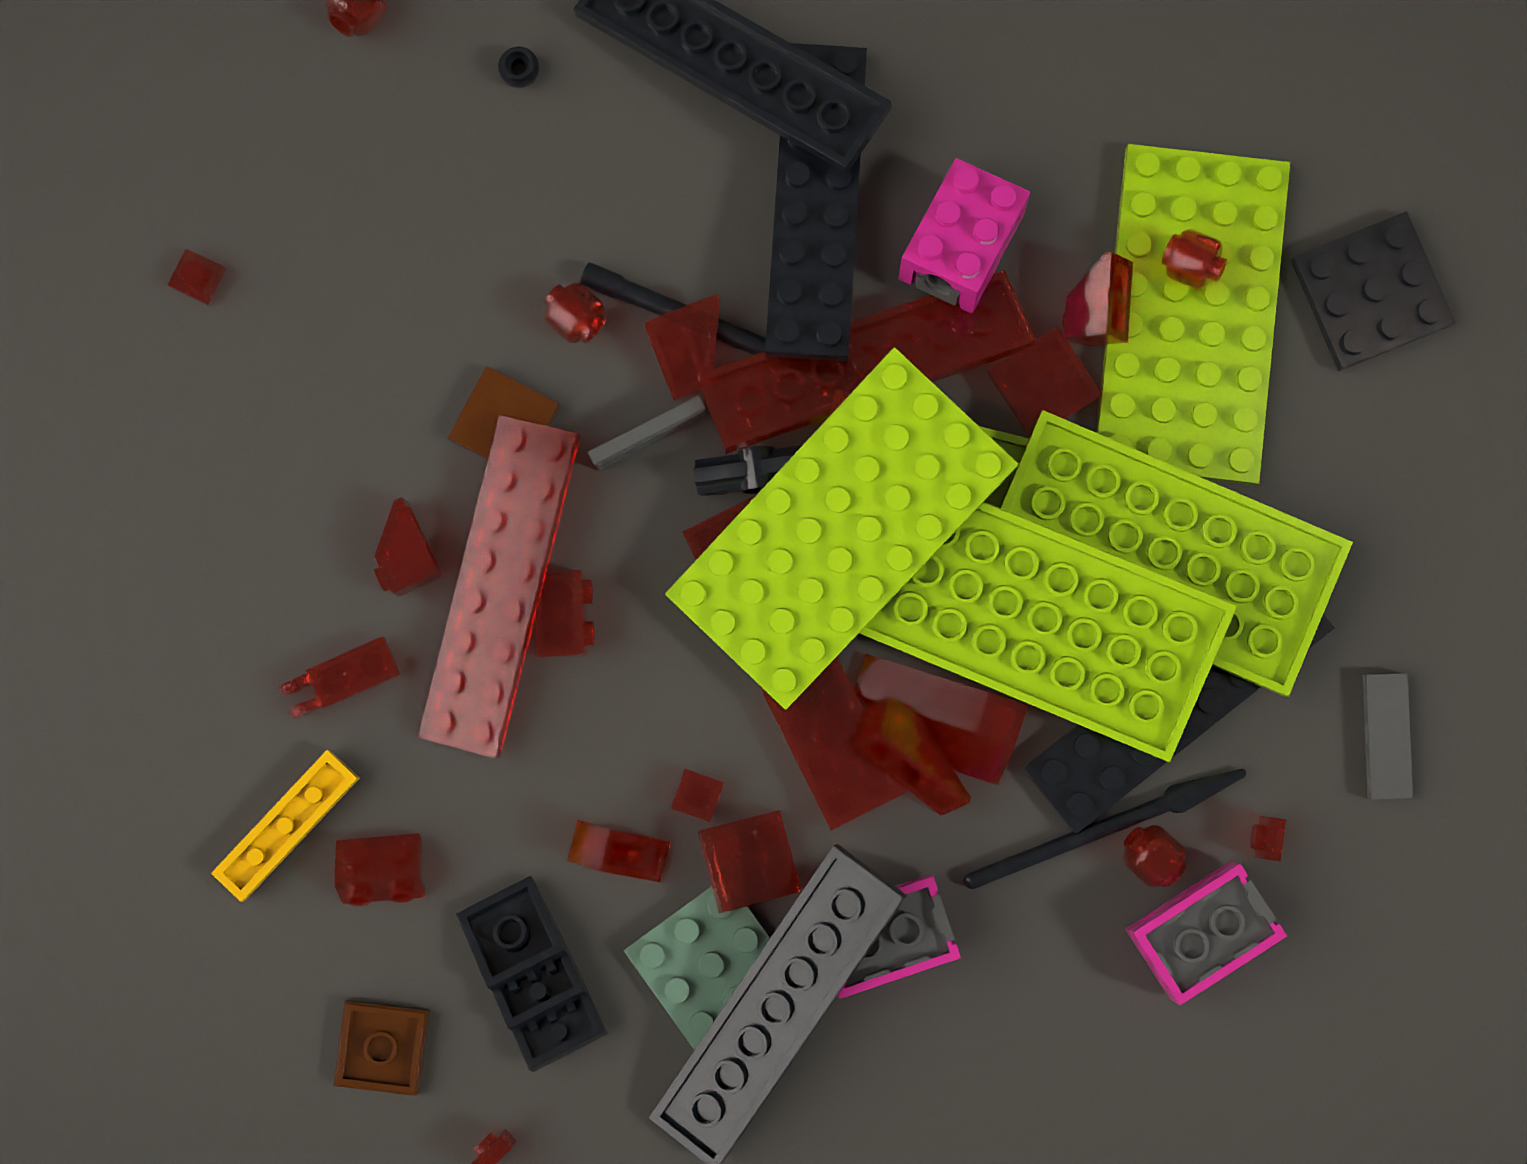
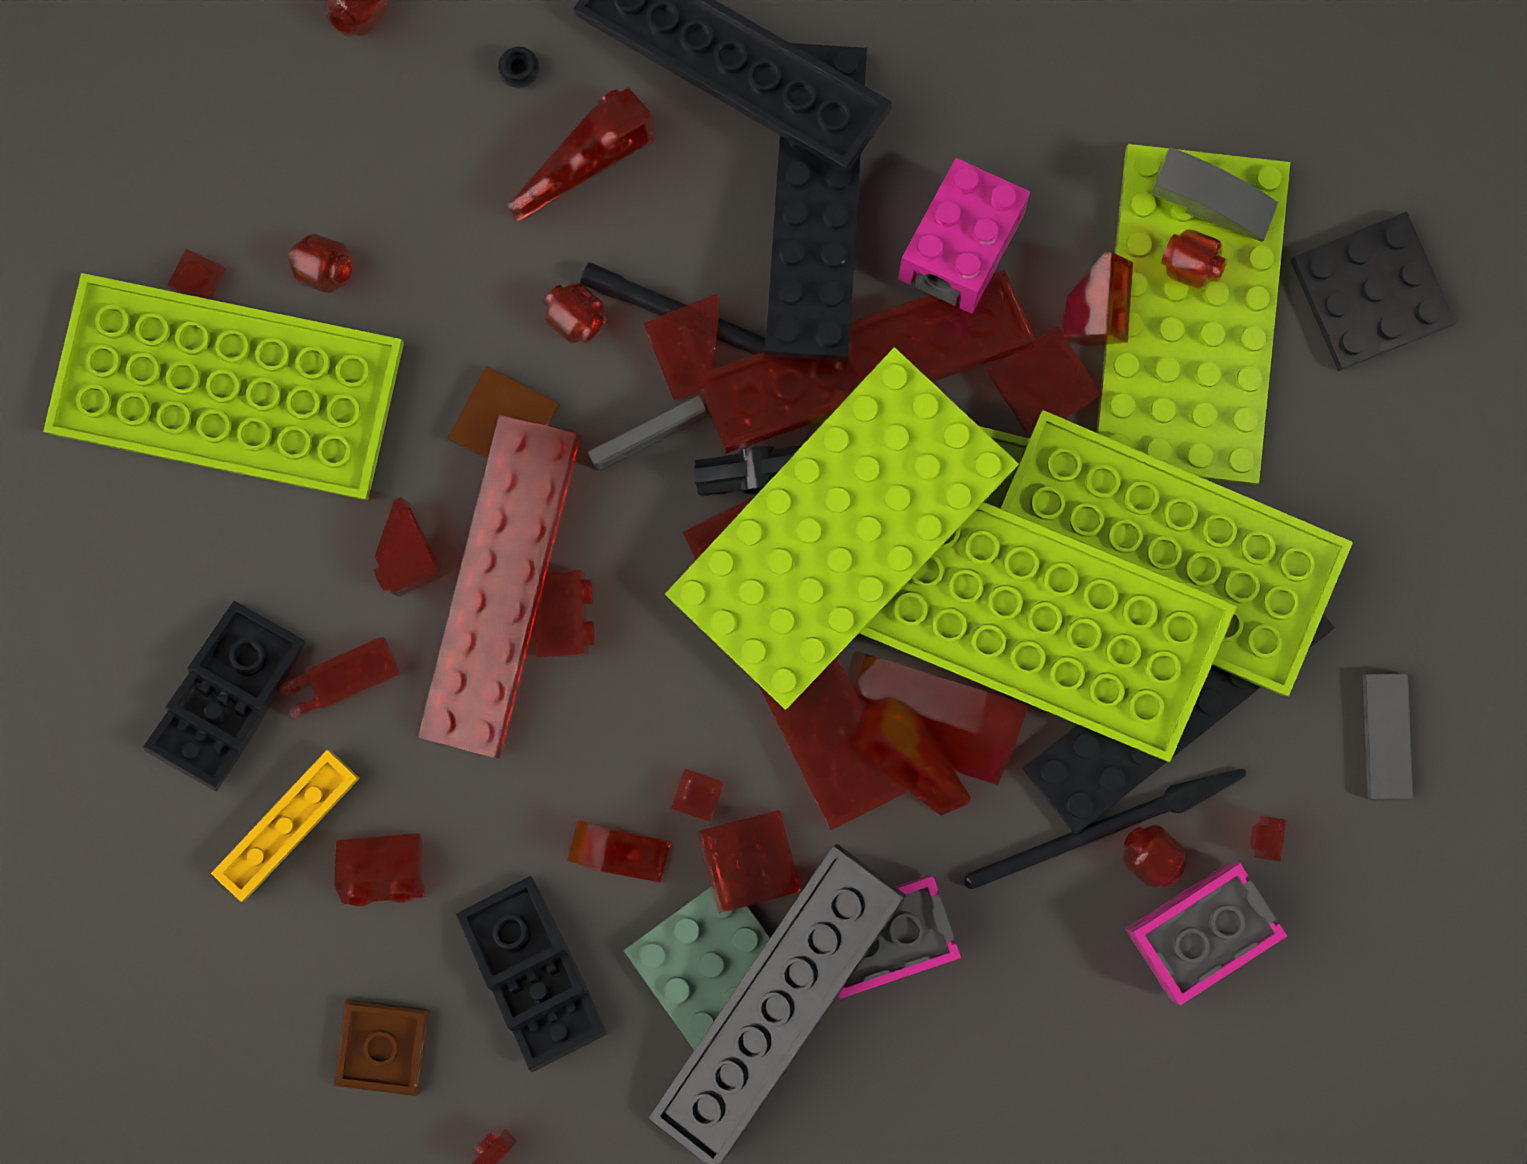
none -> lime plate [43,273,404,501]
none -> black slope [143,601,306,792]
none -> clear red head [289,234,354,293]
none -> clear red wedge [508,87,656,222]
none -> dark grey slope [1150,147,1278,242]

